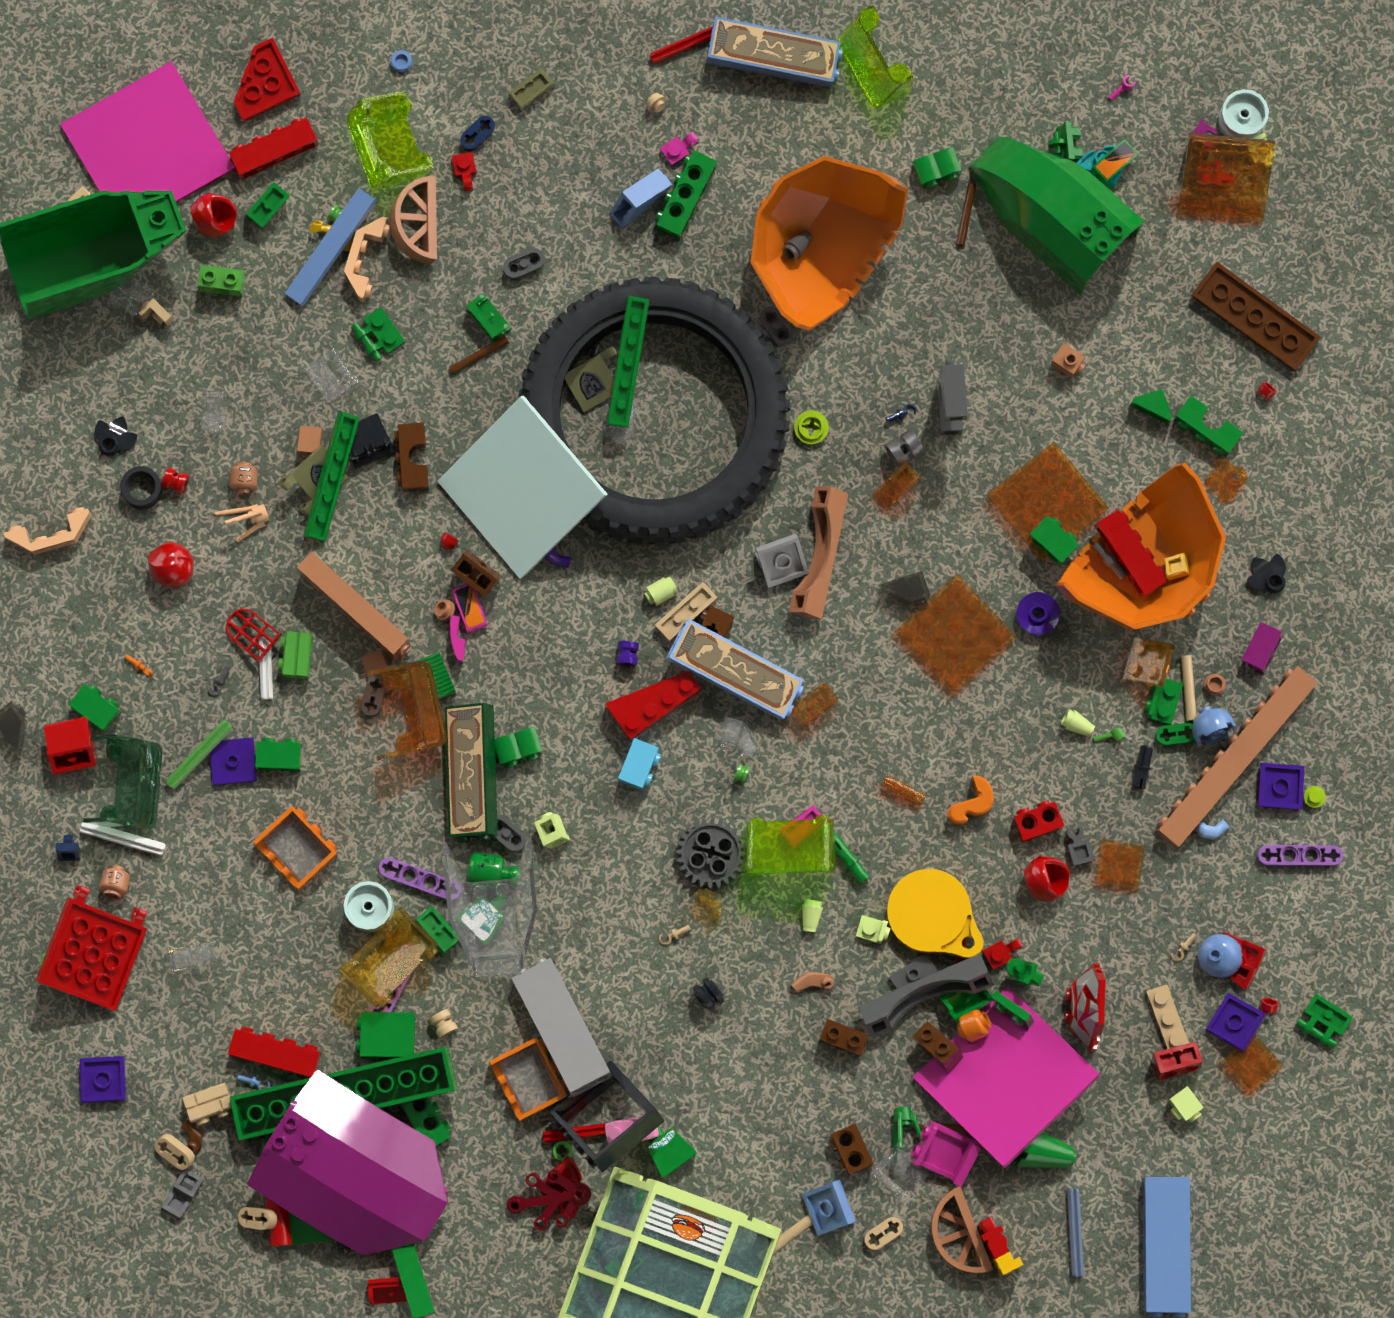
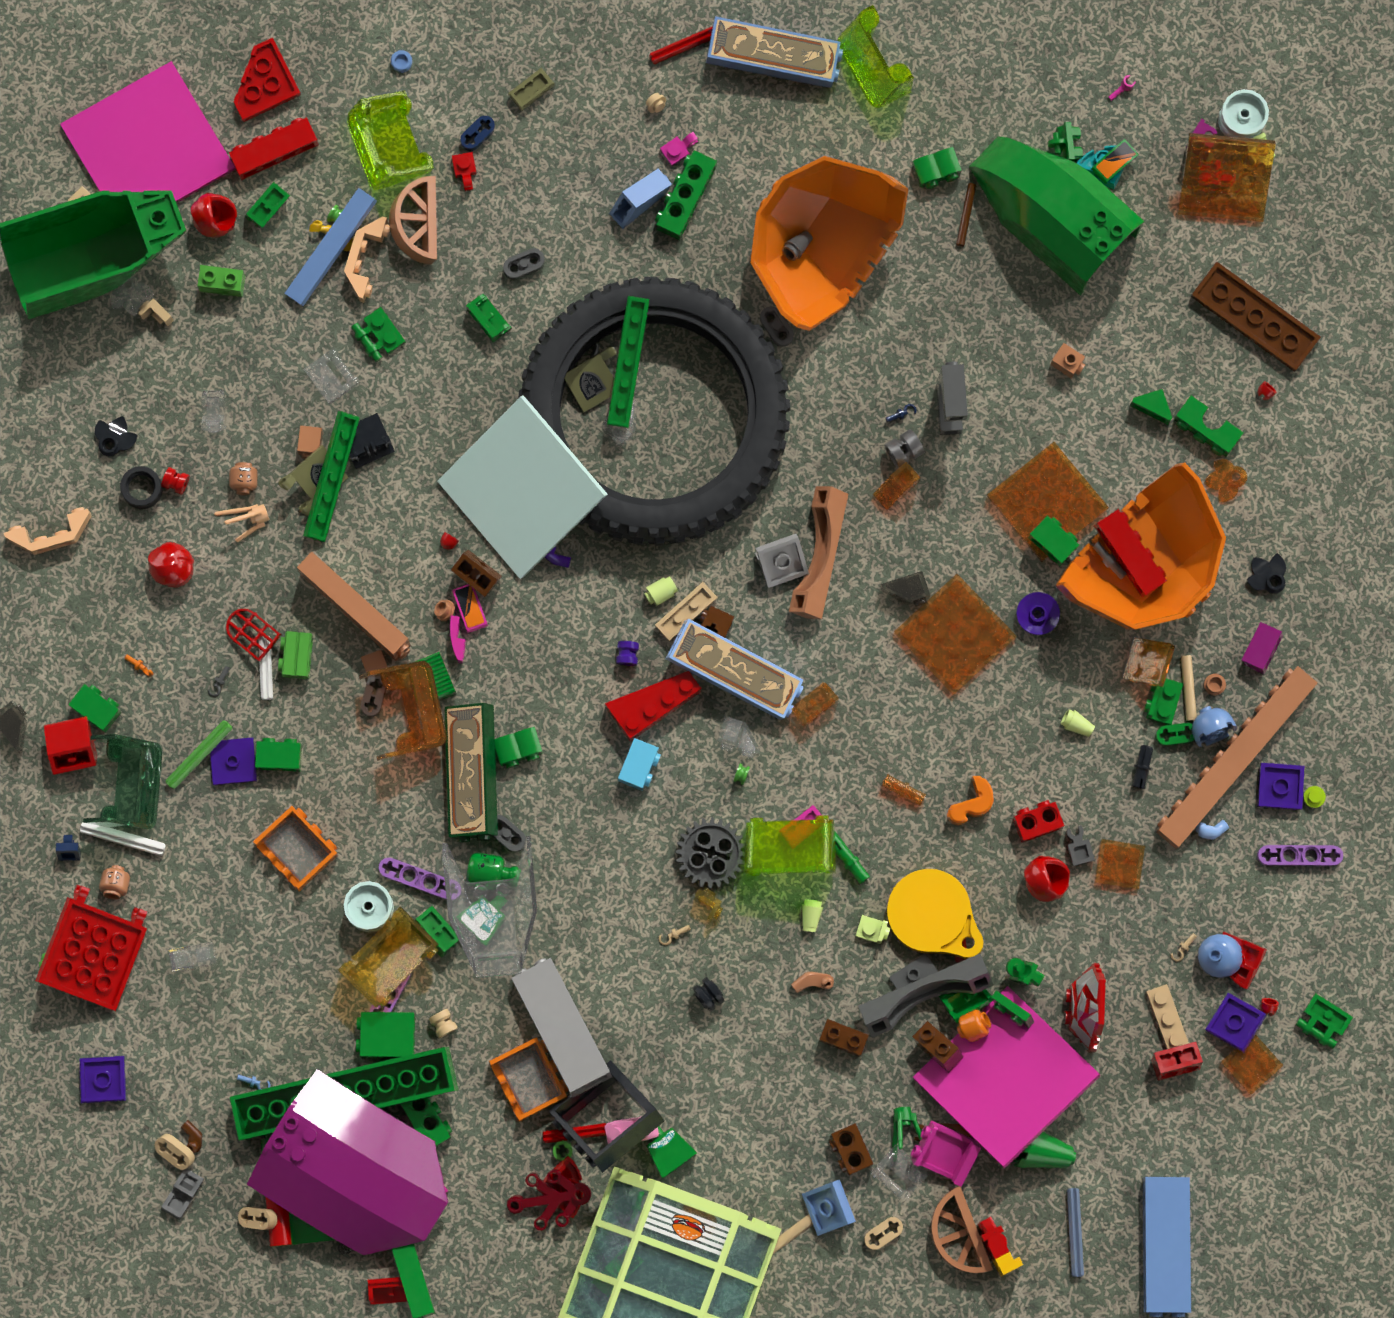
tan brick [183,1083,232,1126] -> none
red brick [228,1026,322,1078] -> none
reddish brown arch [394,422,429,492] -> none
reddish brown bar [449,336,509,374] -> none
yellowish green brick [534,812,570,849] -> none
lime gear [794,410,829,445] -> none
red plate [983,938,1023,970] -> none
bright green hand [1093,728,1125,742] -> none
yellow tile [1164,553,1189,581] -> none
yellowish green brick [1167,1086,1204,1122] -> none

